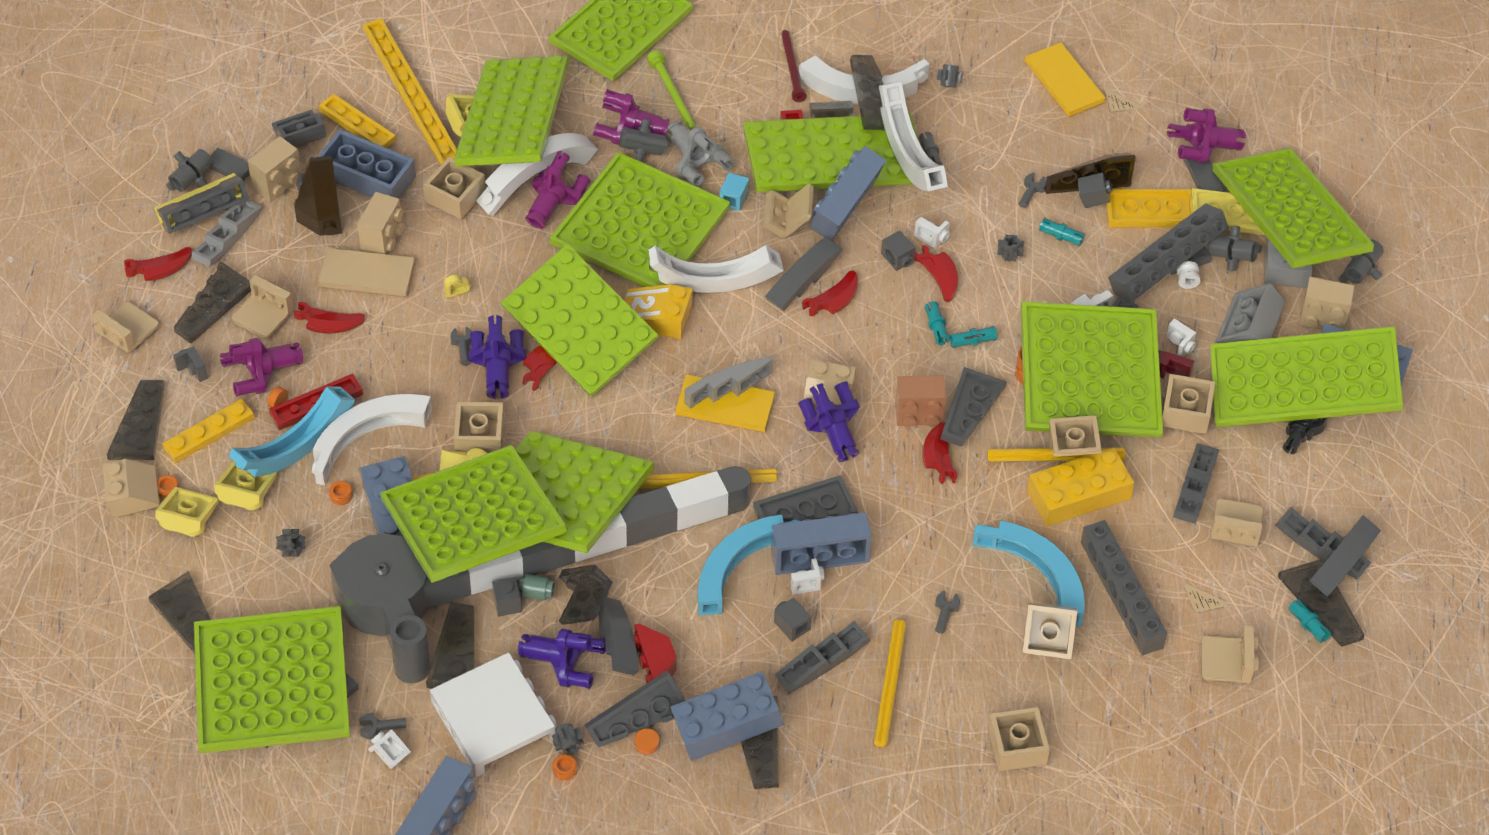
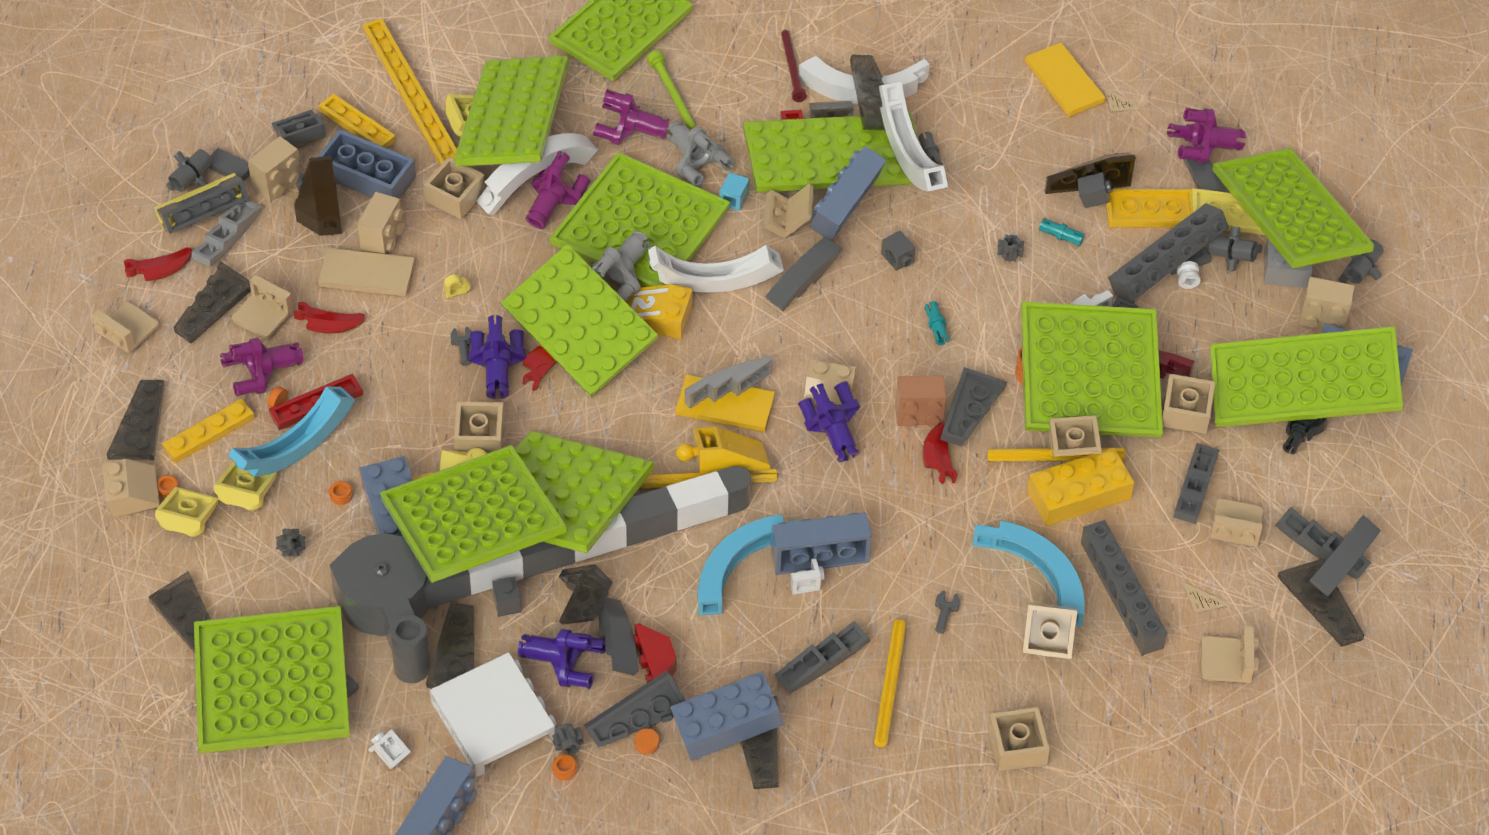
dark grey bracket [173,346,208,382] -> none
white arch [312,394,432,486] -> none
dark grey bar [359,713,406,740] -> none
sand green brick [519,574,555,601] -> none
dark grey pin [619,119,668,162] -> none
dark grey wing [753,475,858,522] -> none
dark grey brick [774,597,811,642] -> none
red piece [802,271,858,316] -> none
white bracket [914,217,950,249] -> none
red piece [914,245,958,302] -> none
dark grey gear [937,64,963,88] -> none
teal pin [950,326,997,348] -> none
dark grey bar [1019,173,1046,208] -> none
white bracket [1167,318,1196,357] -> none
light grey slope [1216,283,1285,343] -> none
teal pin [1288,599,1331,643] -> none
none -> light grey wheel [591,231,651,302]
none -> yellow slope [676,426,770,475]

